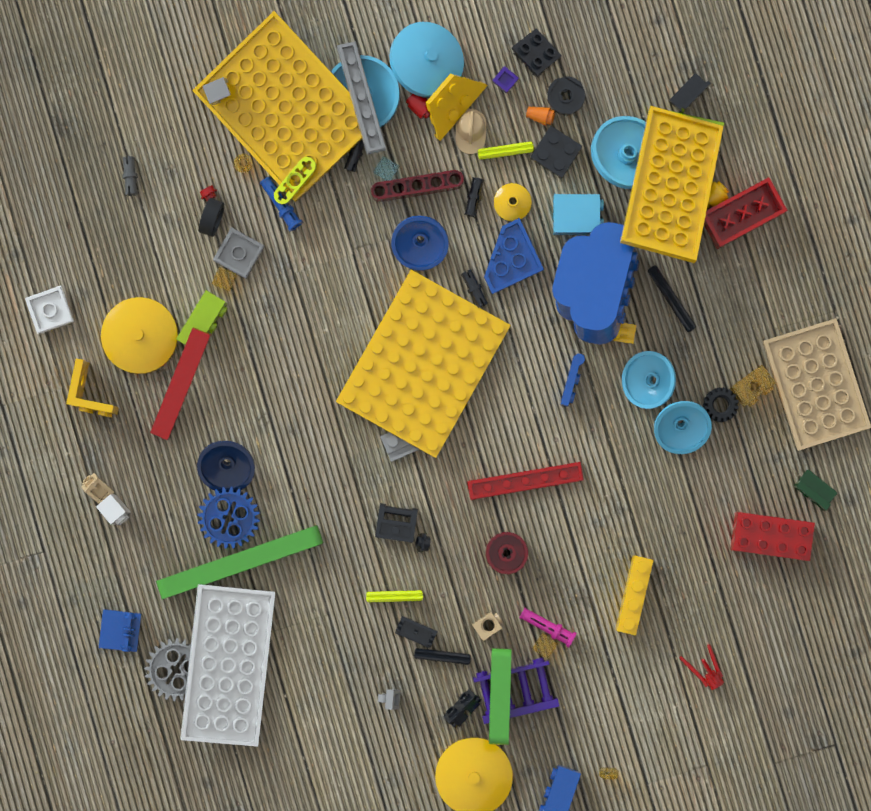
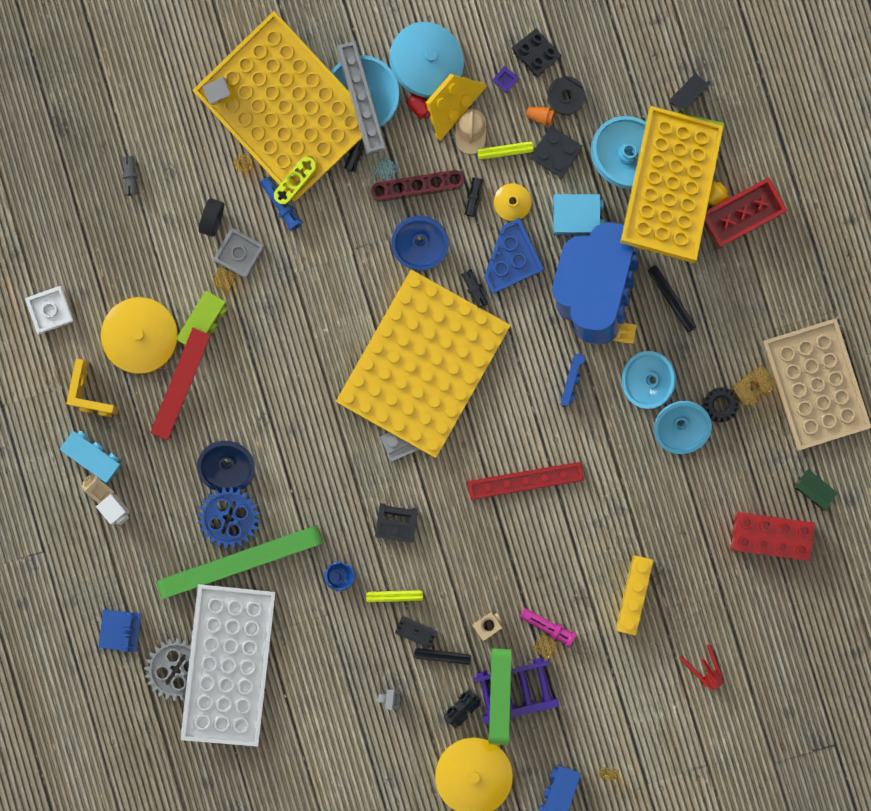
red plate [199,185,217,201] -> none
black plate [415,533,431,553] -> none
dark red wheel [485,532,528,574] -> none
none -> medium azure brick [59,431,122,483]
none -> blue hair [324,562,355,591]

